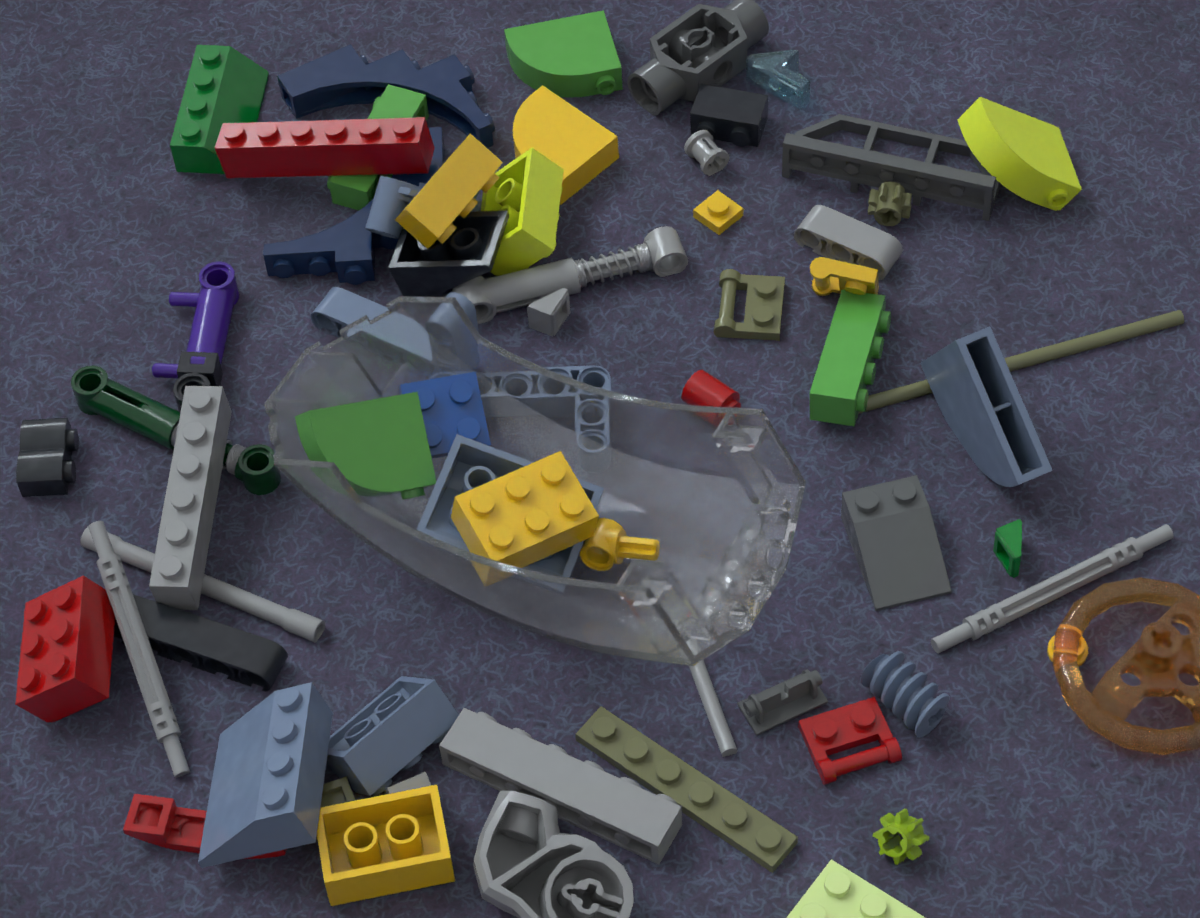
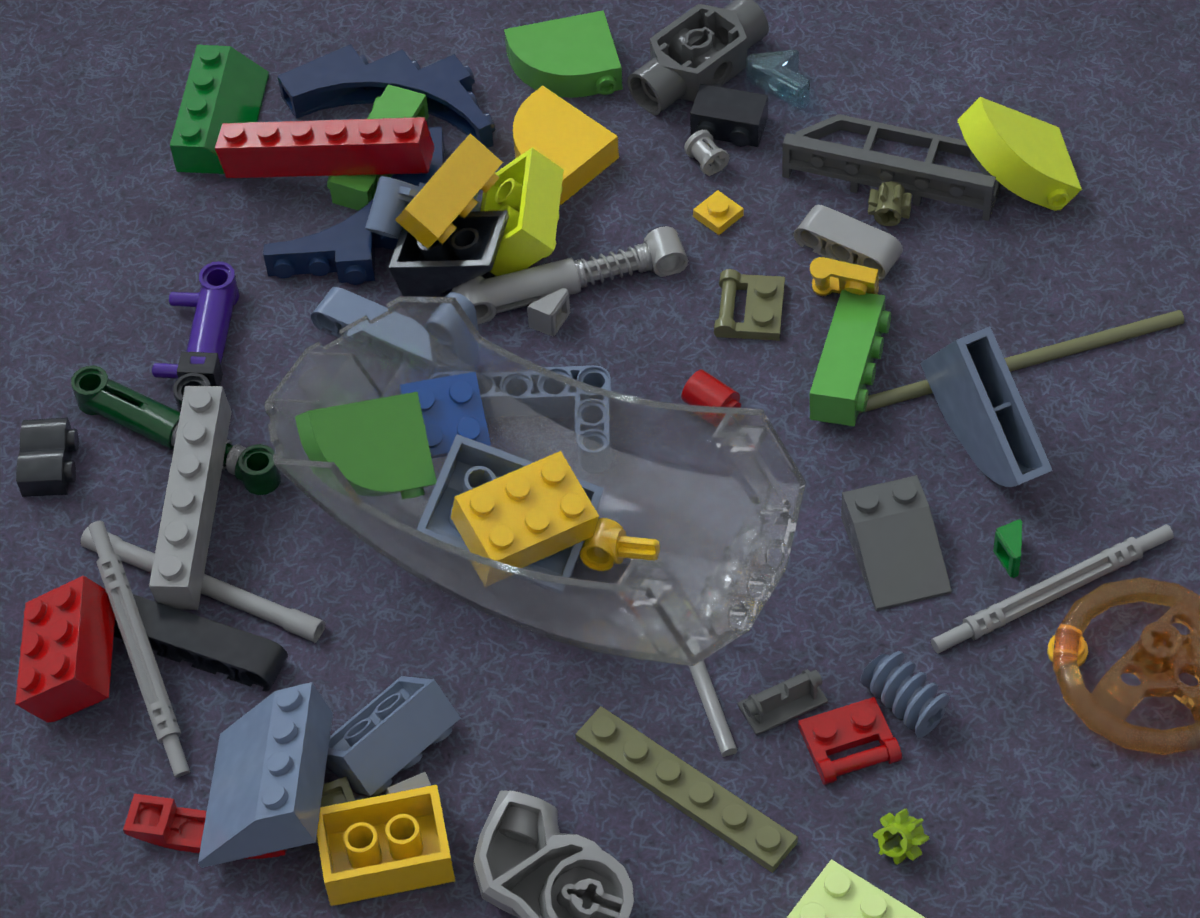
light grey brick [439,708,682,864] -> none

